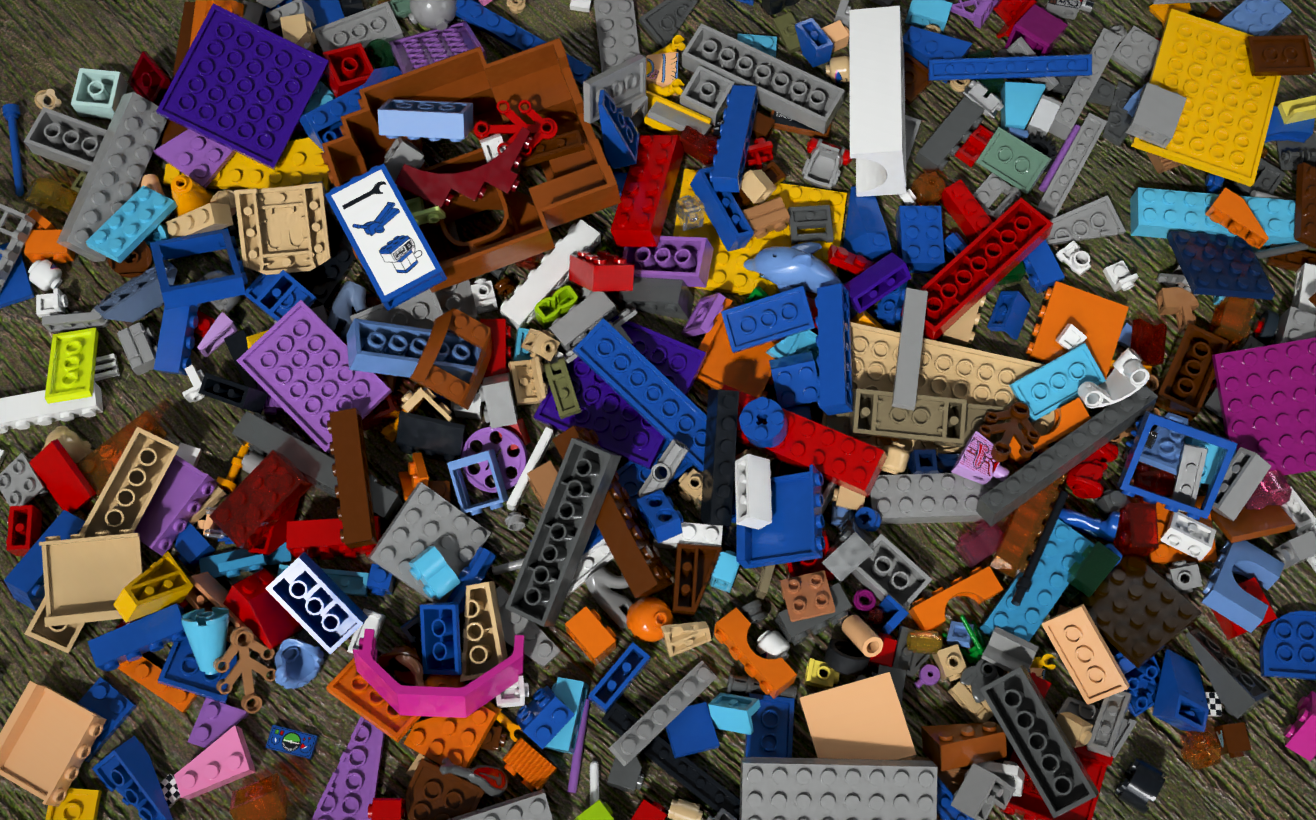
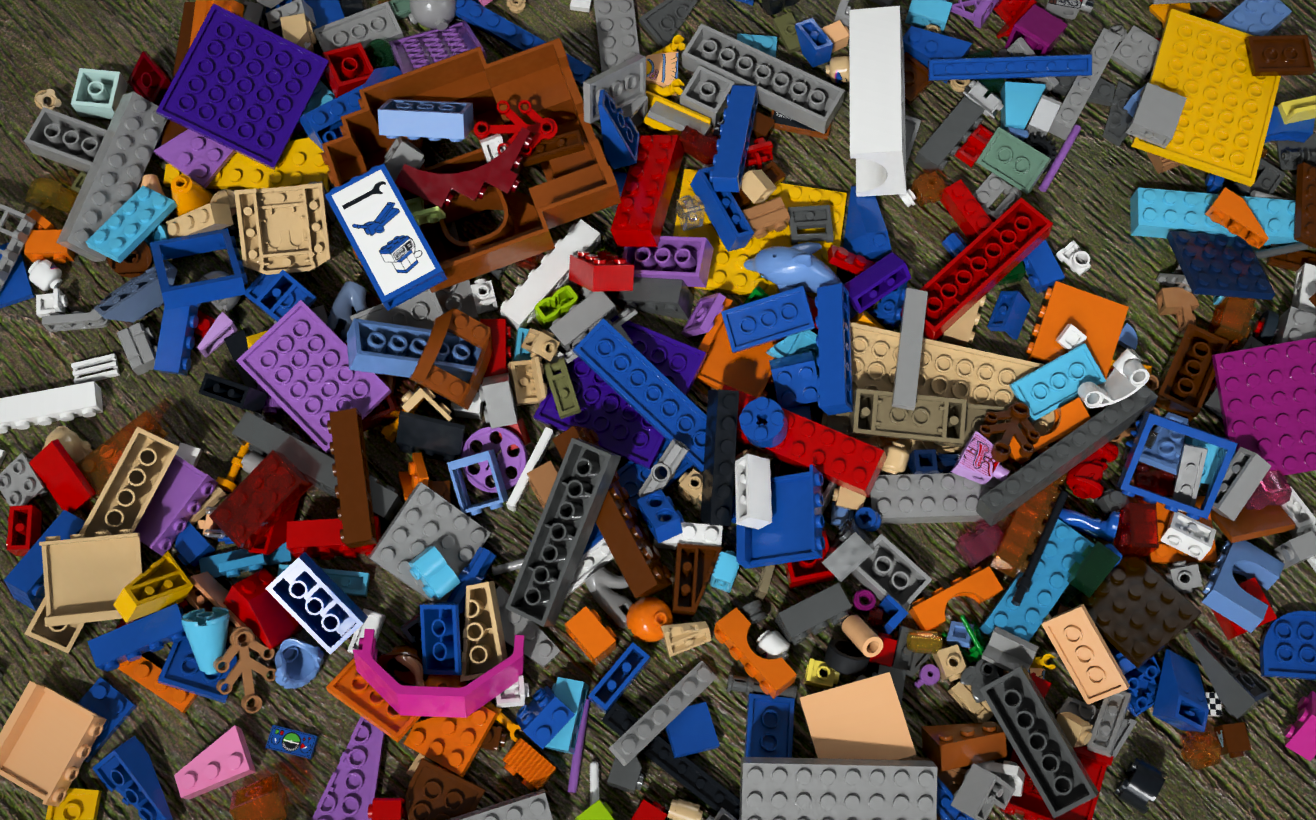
blue piece [2,104,24,196] -> none
neon yellow plate [45,327,99,404] -> none
tile [160,774,181,808] -> none
white bracket [182,365,205,403] -> none
medium lavender wing [188,698,249,748] -> none
black plate [293,218,357,307] -> none
blue brick [366,564,397,596] -> none
dark grey piece [439,758,508,797] -> none
reddish brown bush [493,278,515,298] -> none
light grey plate [505,512,527,531] -> none
medium azure panel [708,692,761,735] -> none
nougat bracket [780,570,835,622] -> none
light grey piece [802,137,852,190] -> none
blue brick [895,206,945,273] -> none
light grey plate [1036,113,1108,219] -> none
light grey wing [1046,195,1126,246] -> none
white bracket [1103,260,1139,292] -> none
clear red bracket [1130,318,1167,366] -> none

